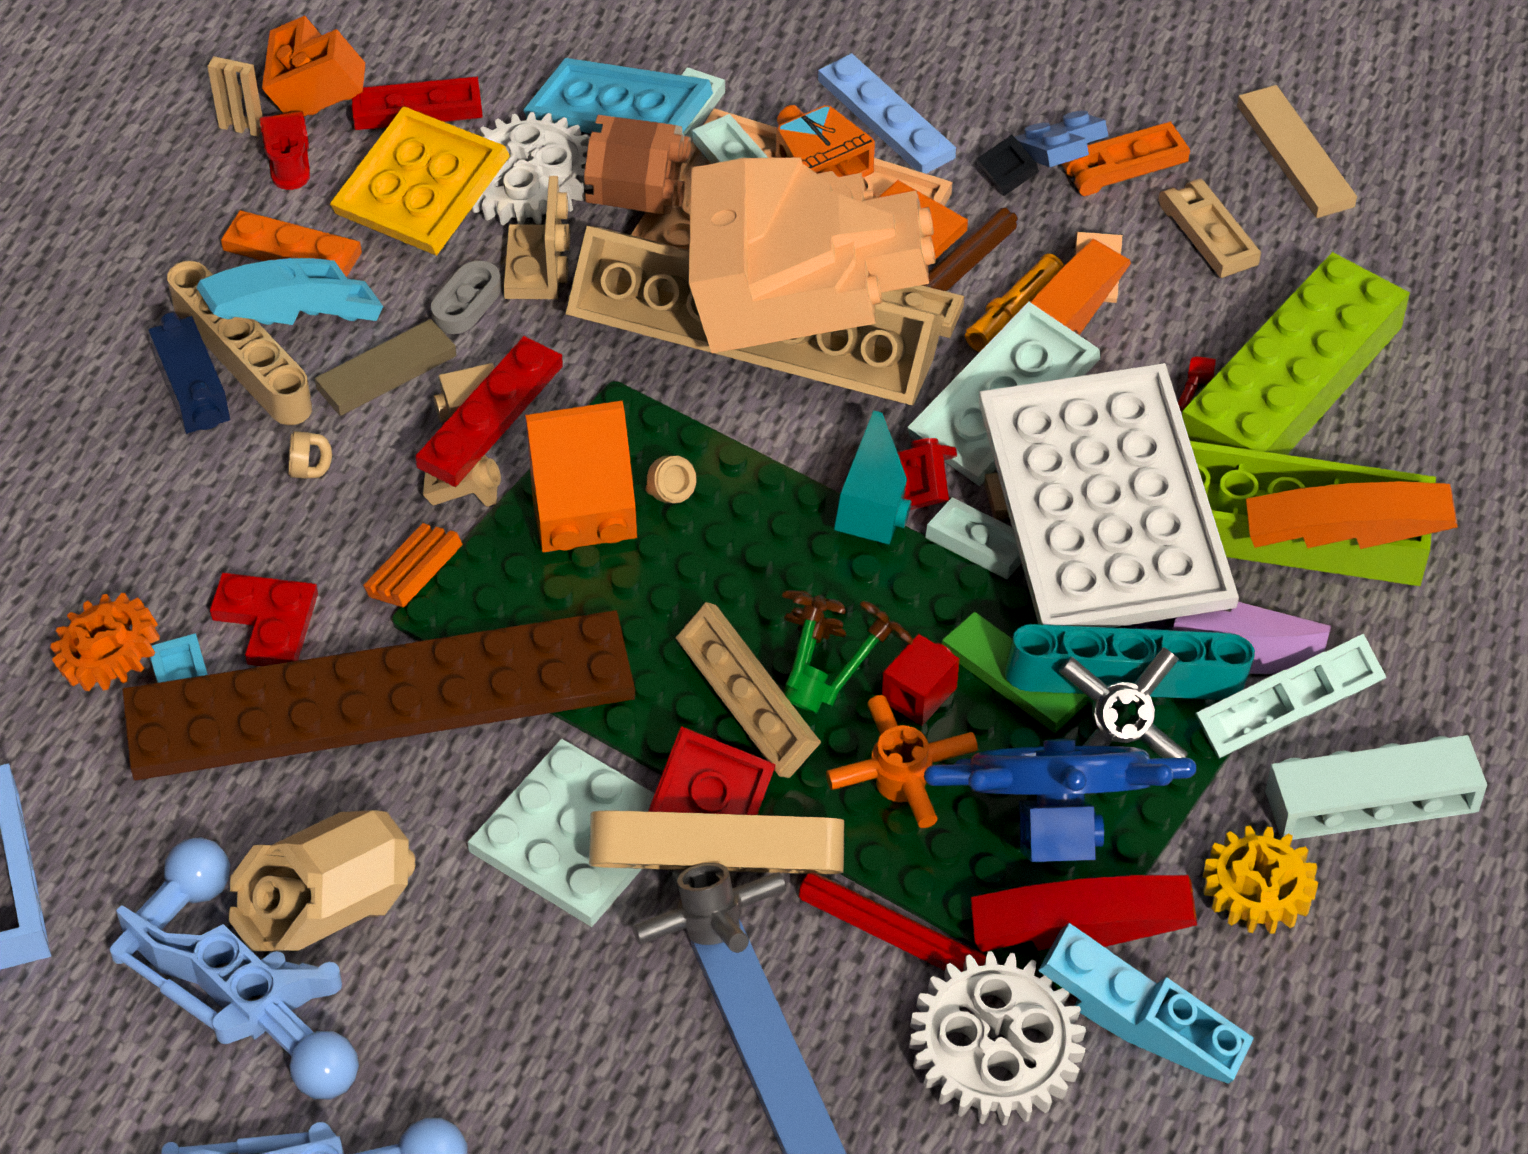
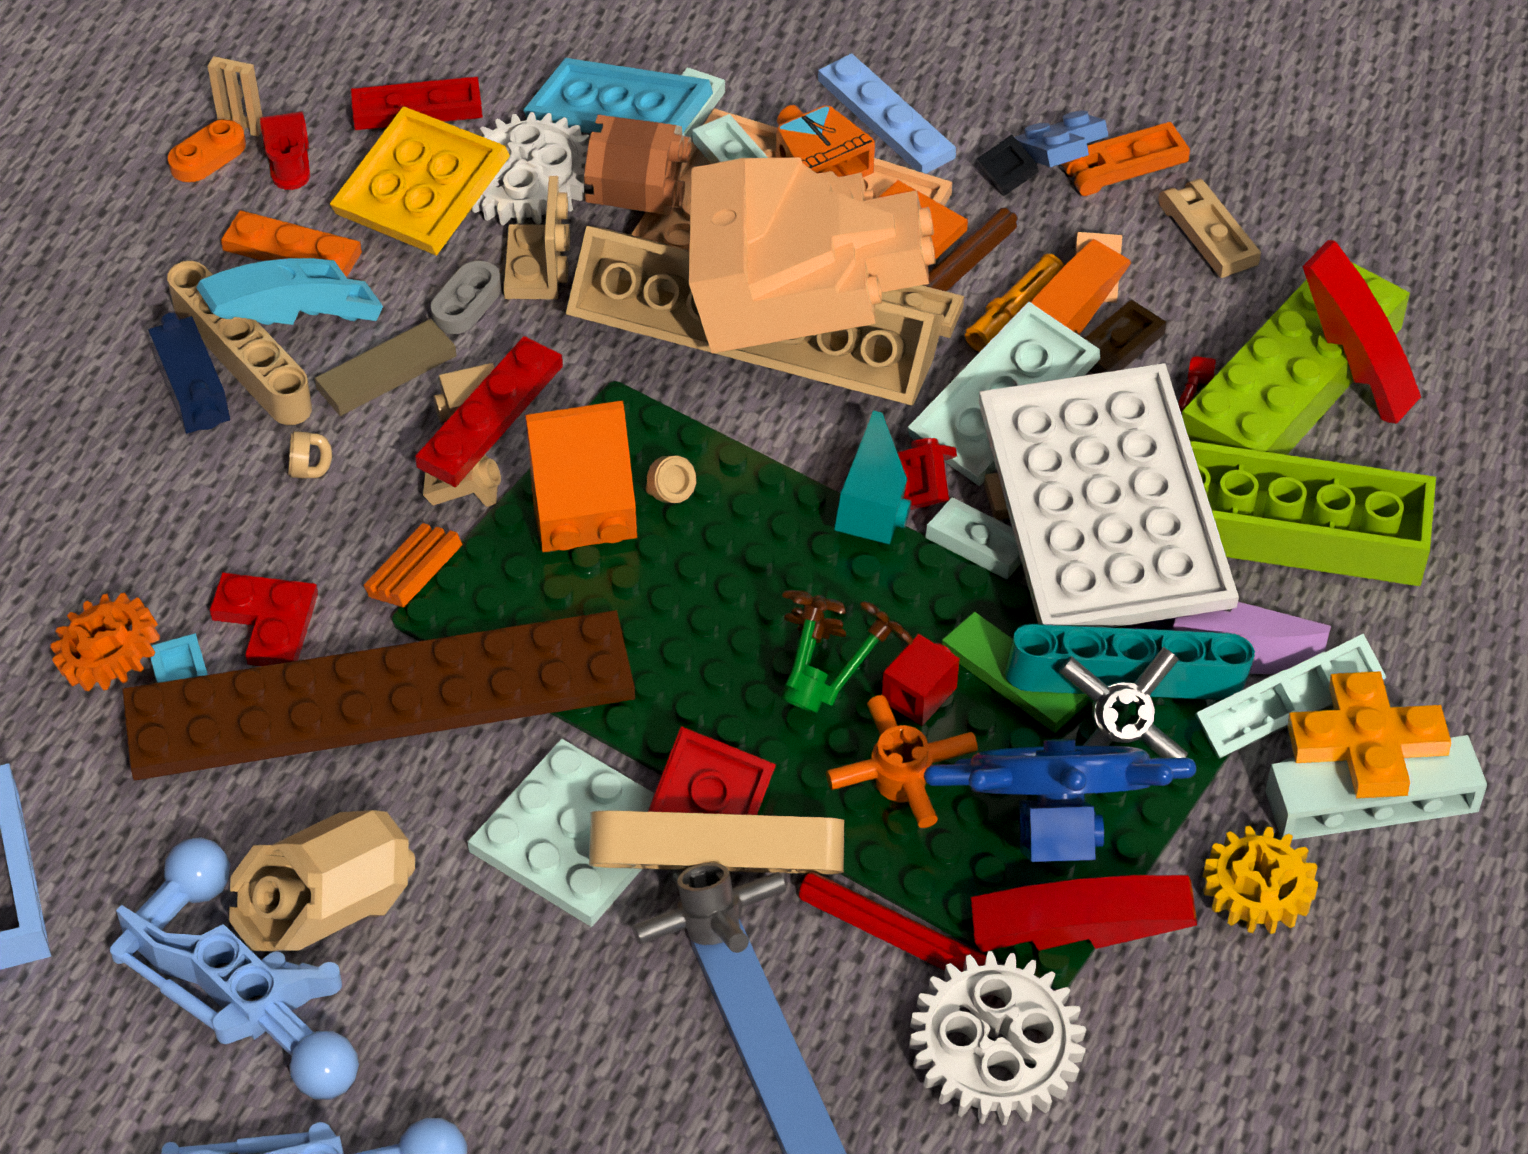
orange brick [262,16,366,116] -> none
tan tile [676,602,821,778] -> none
medium azure slope [1038,923,1254,1083] -> none
tan tile [1237,85,1357,218] -> none
orange slope [1246,481,1458,549] -> none
none -> orange plate [168,119,246,182]
none -> dark brown plate [1084,299,1166,374]
none -> light orange plate [1287,671,1451,798]
none -> red slope [1302,240,1421,424]

